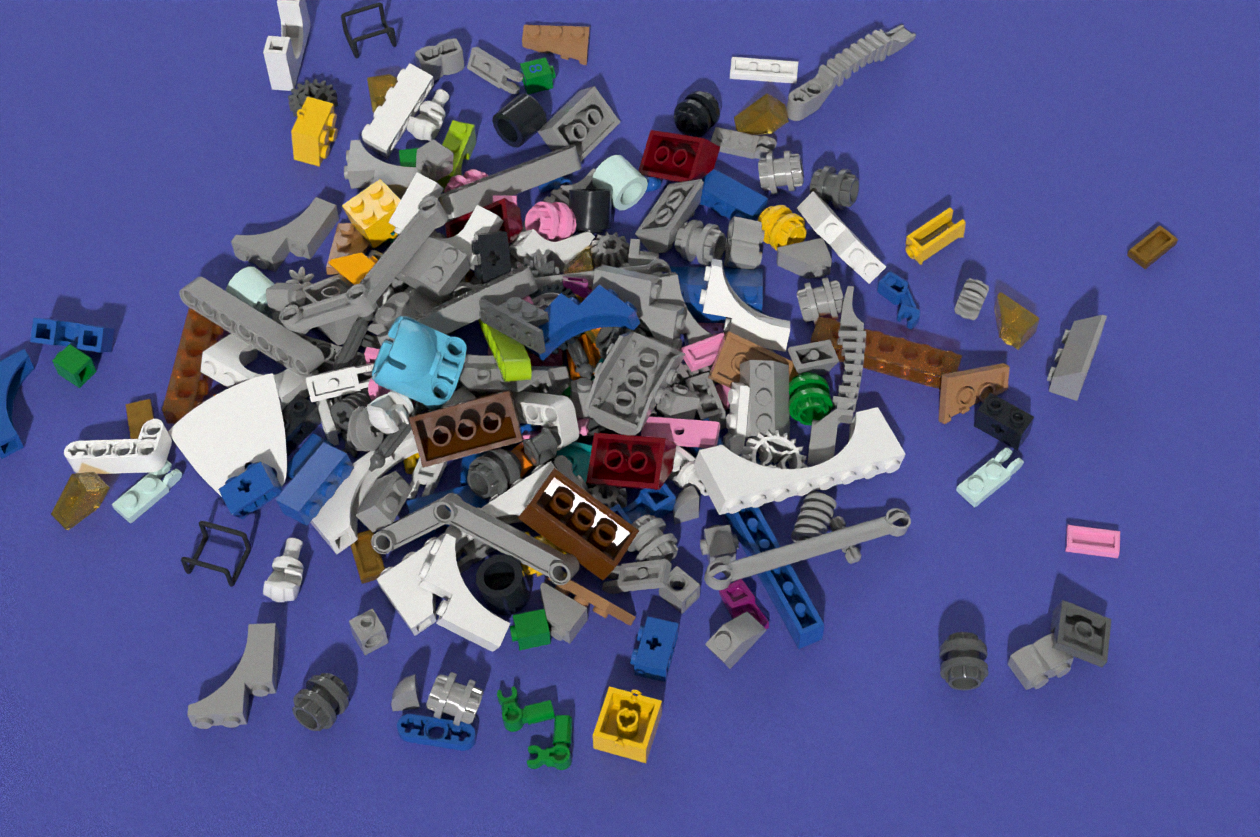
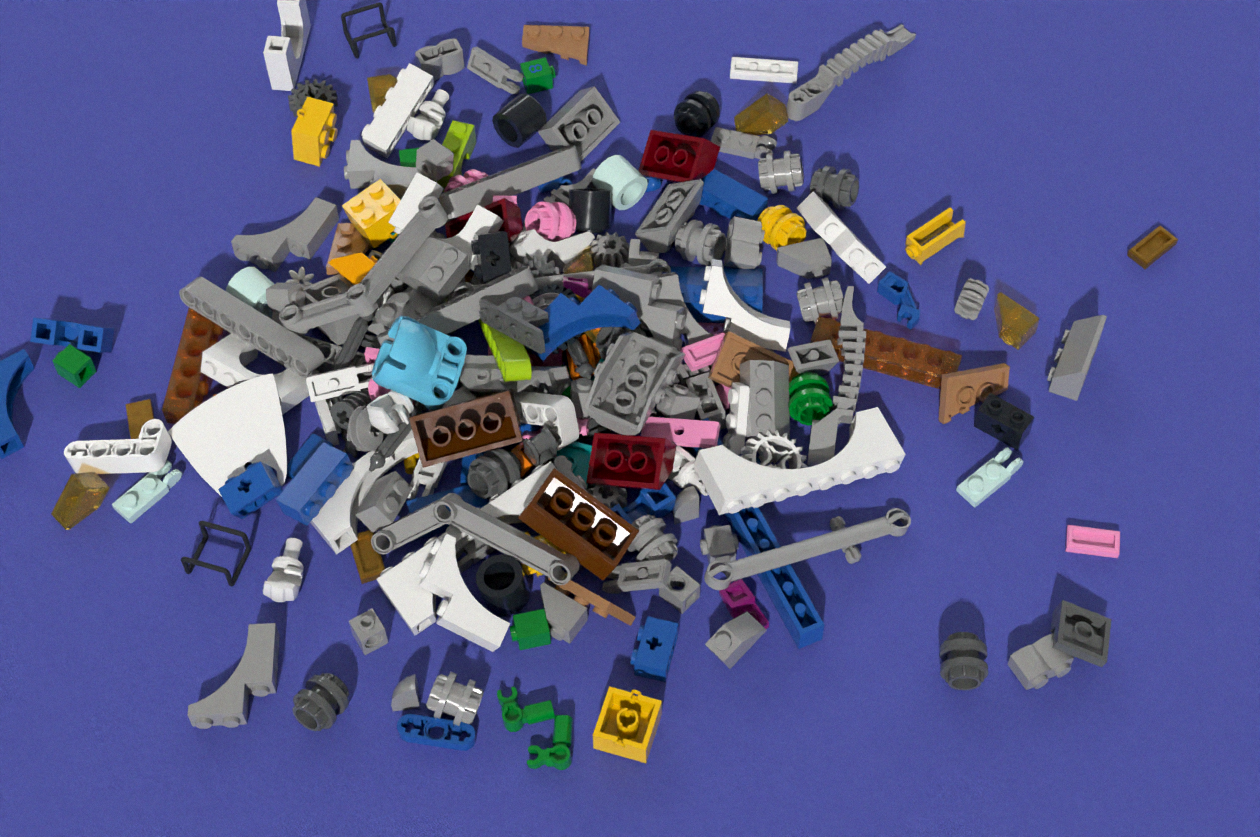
black brick [282,394,321,456] -> none
light grey piece [791,491,837,543] -> none

